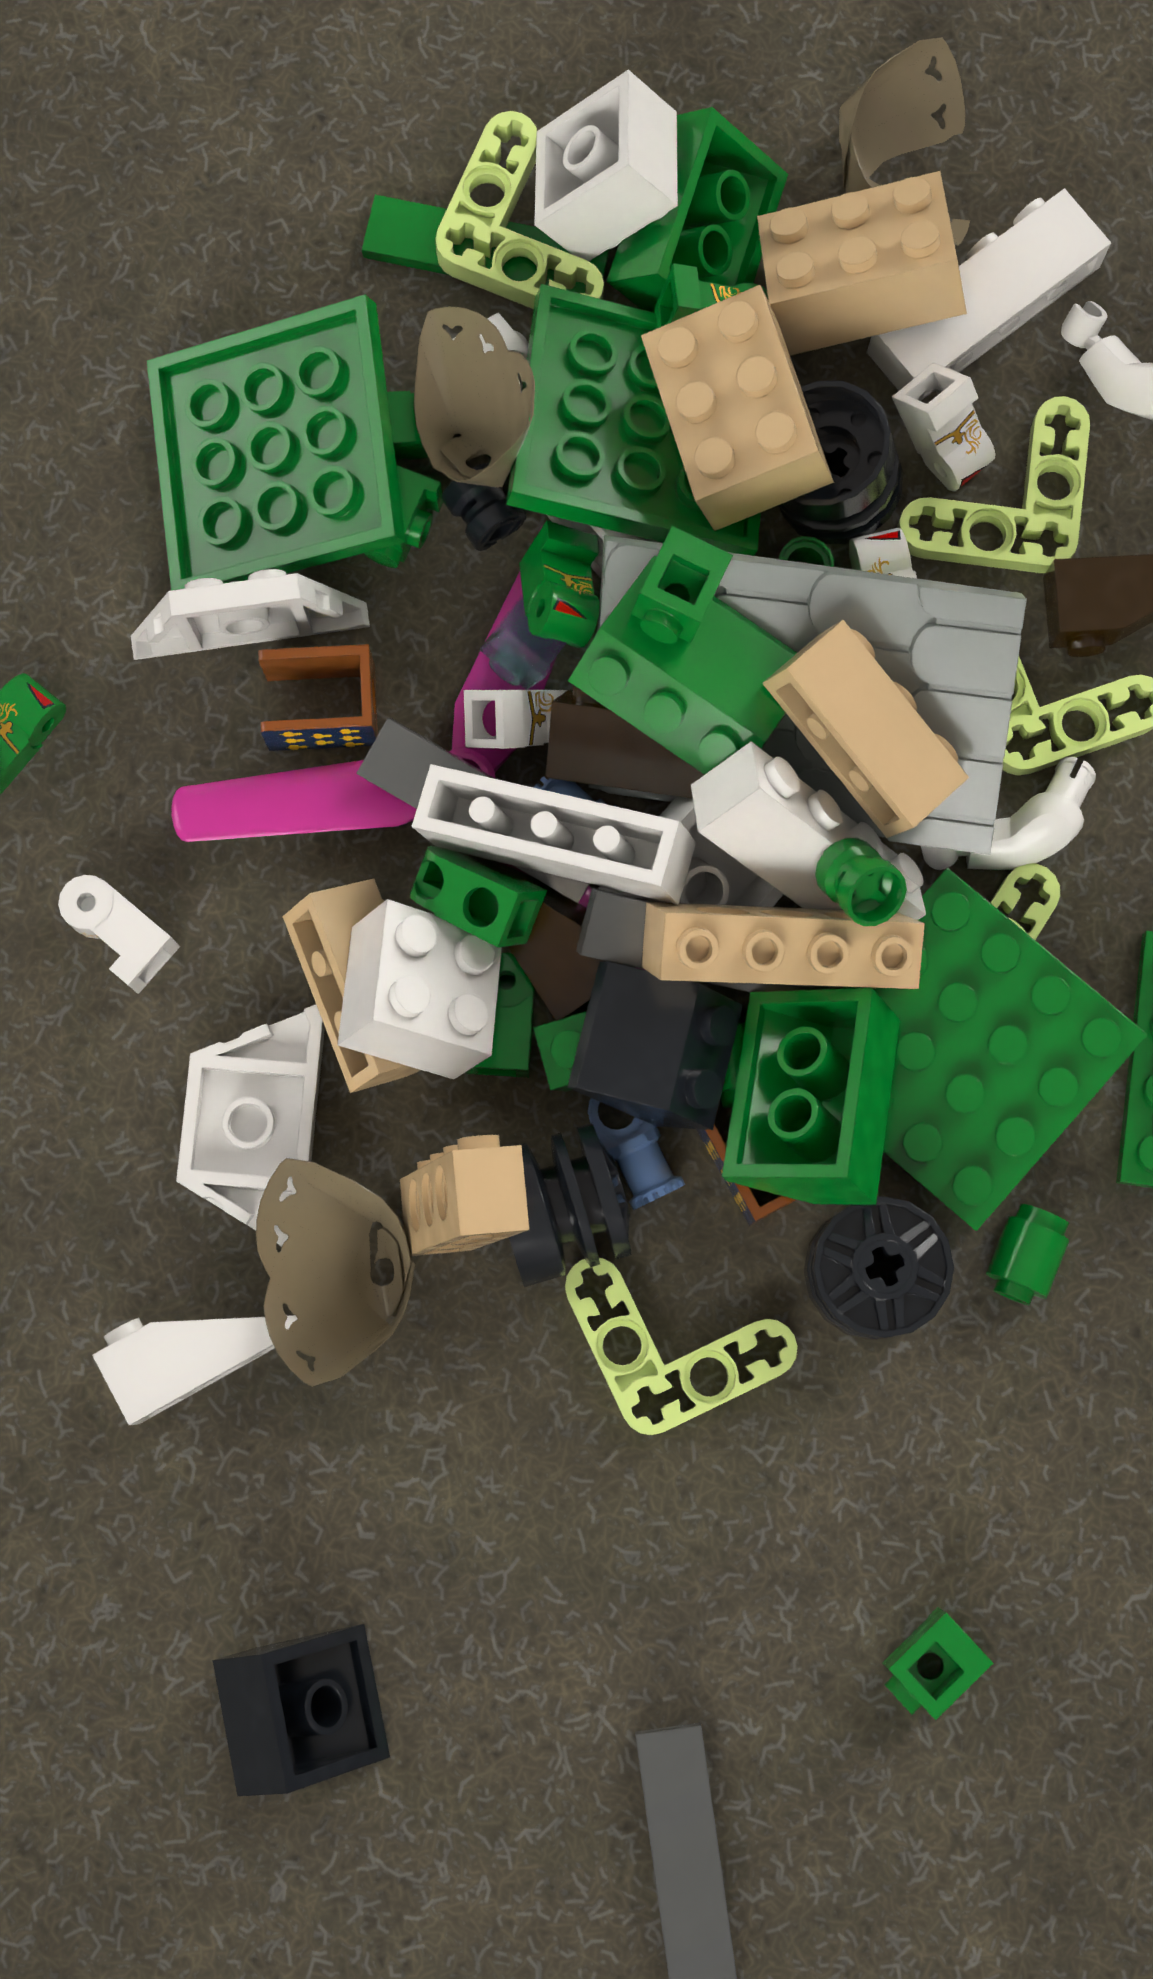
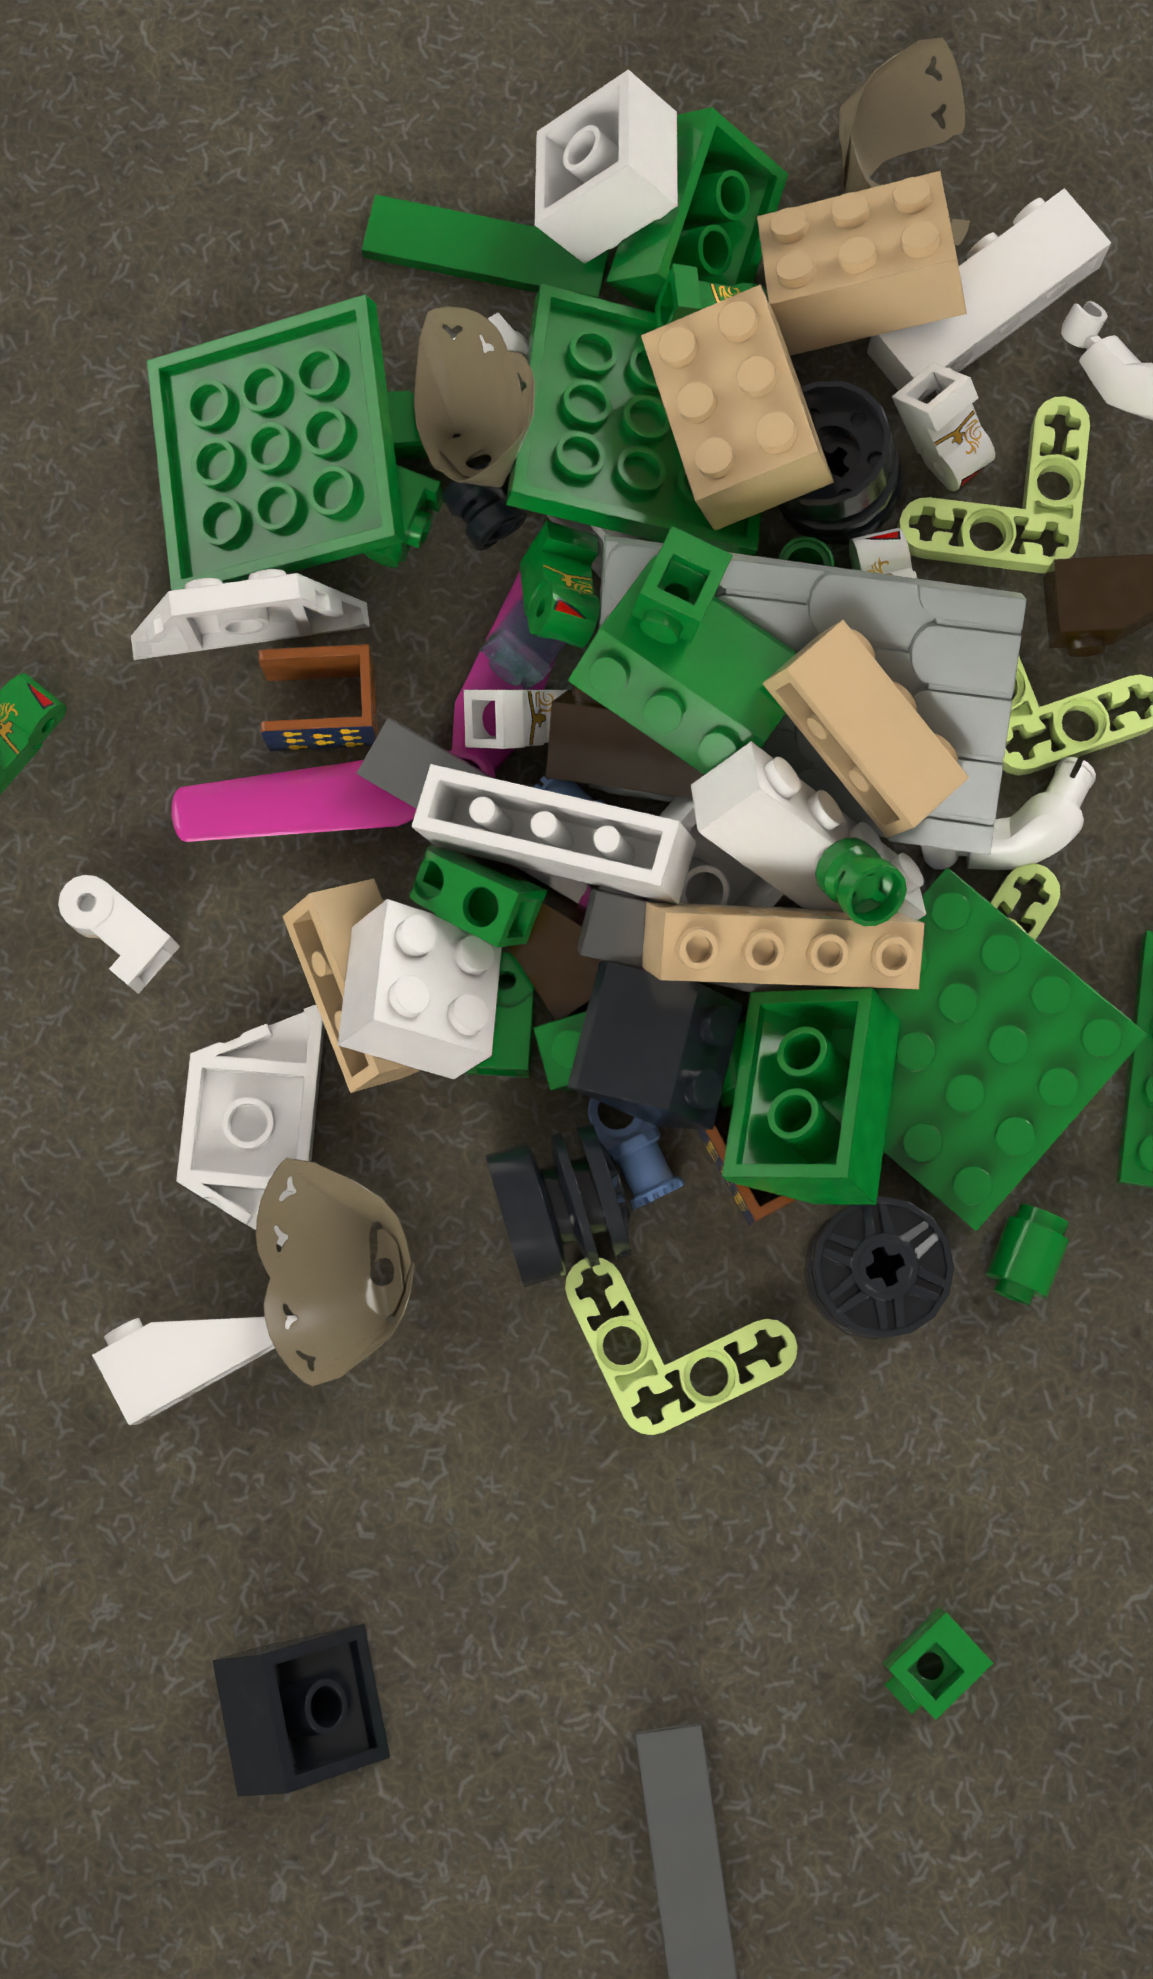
tan brick [400,1135,529,1256] -> none
yellowish green beam [435,111,604,309] -> none

